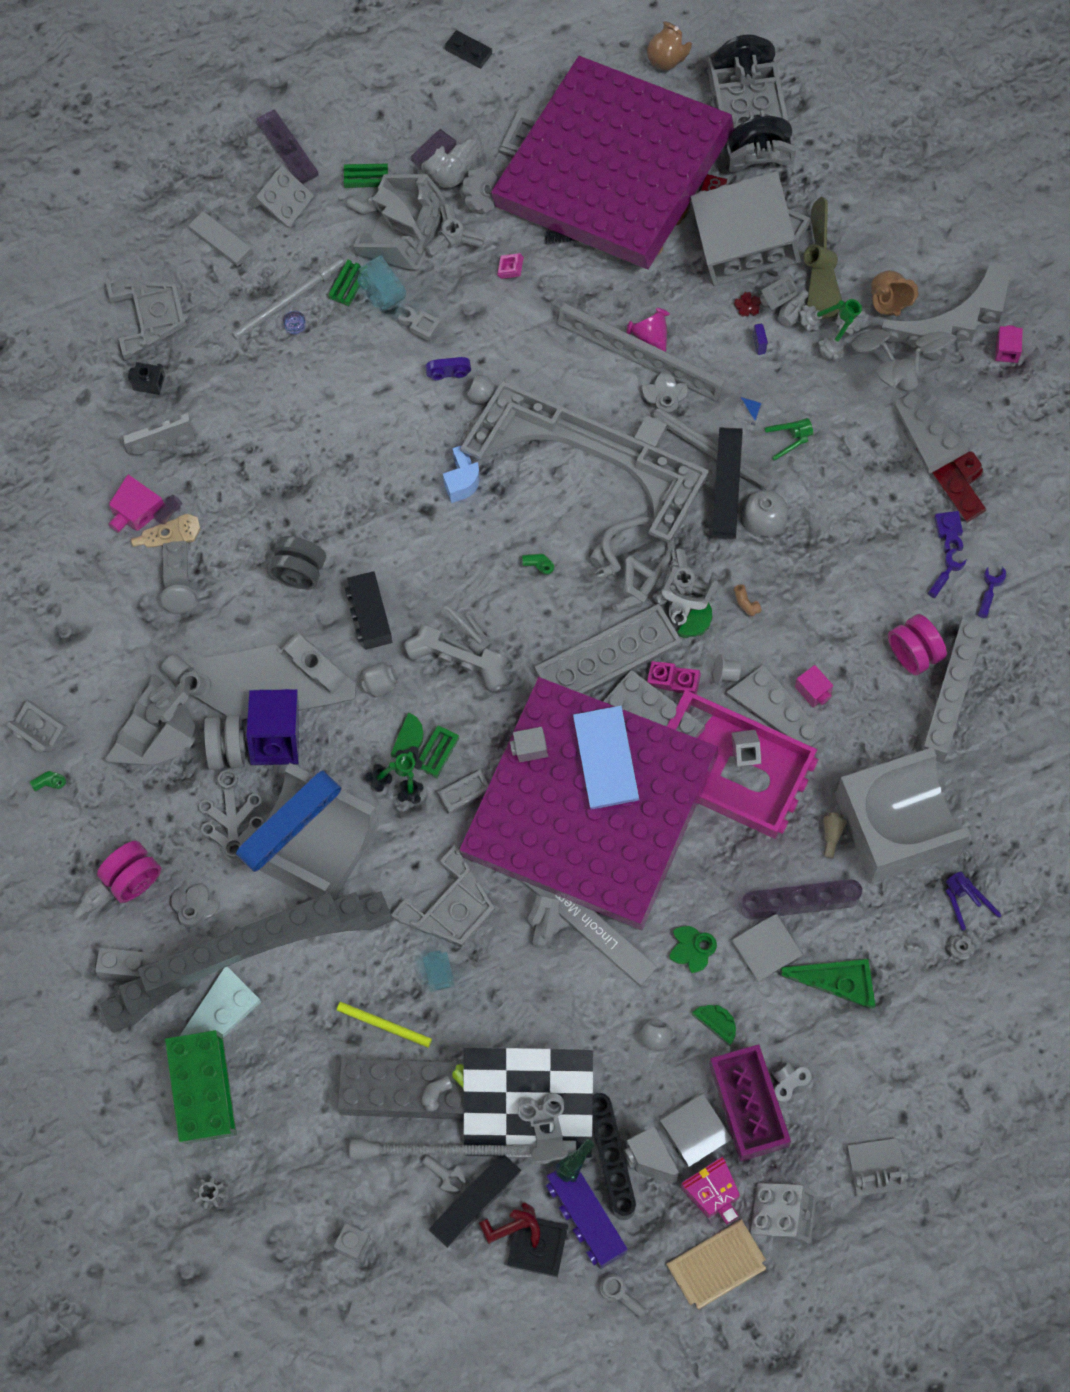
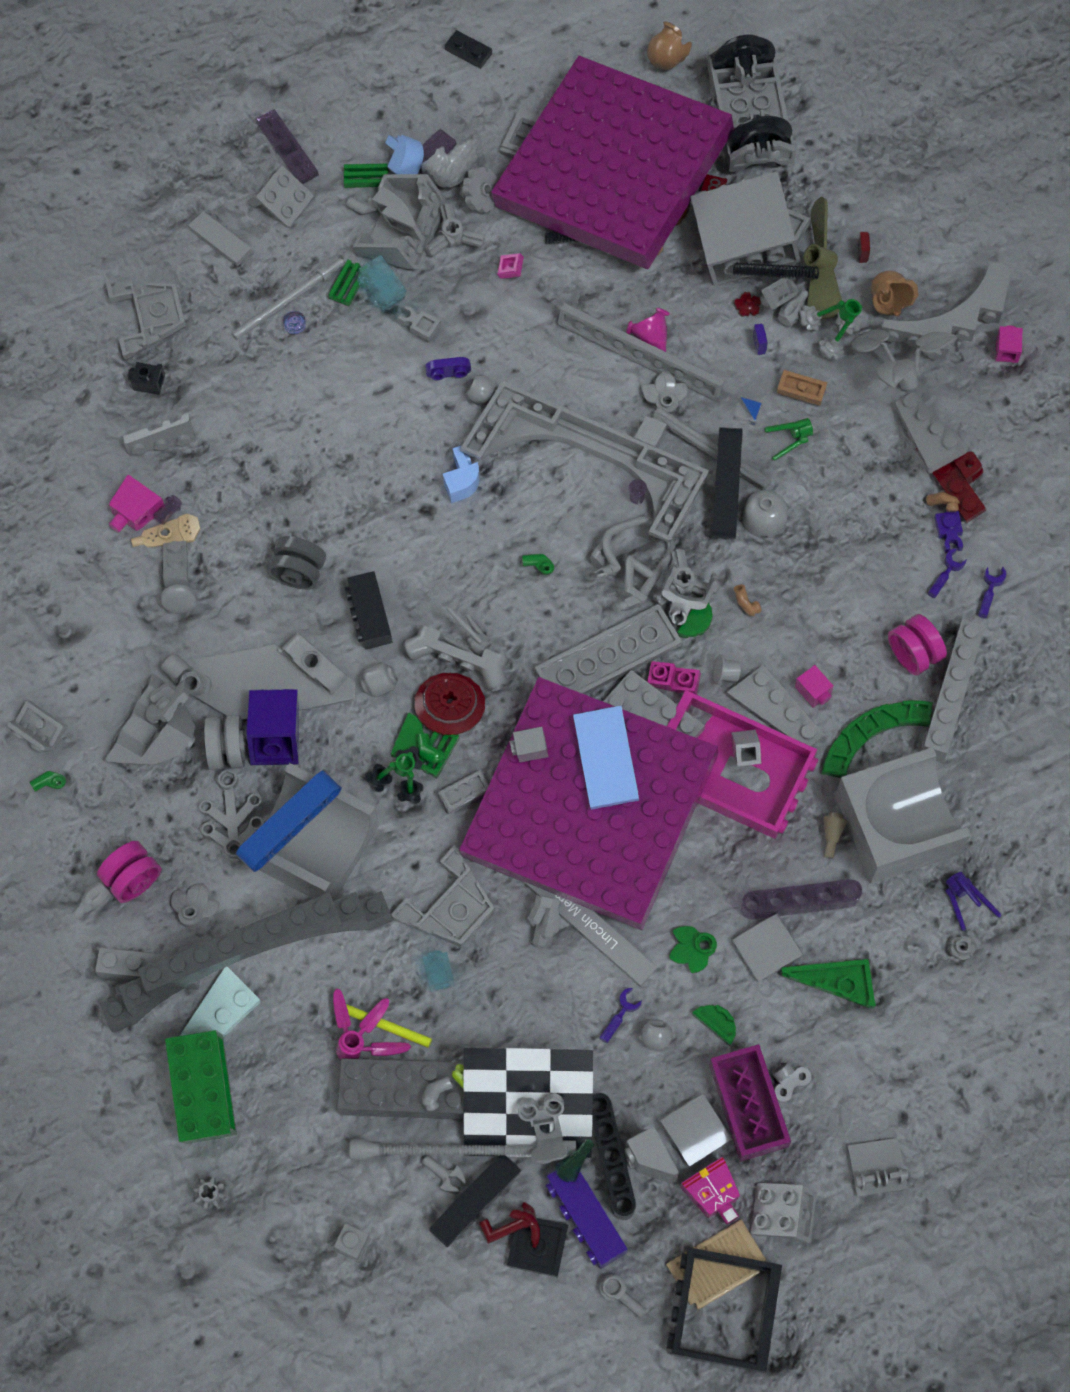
none -> dark pink plant [333,988,411,1060]
none -> light blue brick [385,135,424,174]
none -> dark red piece [415,673,485,735]
none -> green arm [417,733,445,764]
none -> dark purple piece [599,988,642,1043]
none -> clear purple pin [629,479,647,504]
none -> black window [667,1247,782,1373]
none -> black piece [733,262,819,280]
none -> medium nougat plate [777,370,828,406]
none -> green tile [822,700,934,778]
none -> dark red tile [858,232,870,263]
none -> medium nougat arm [926,492,960,512]

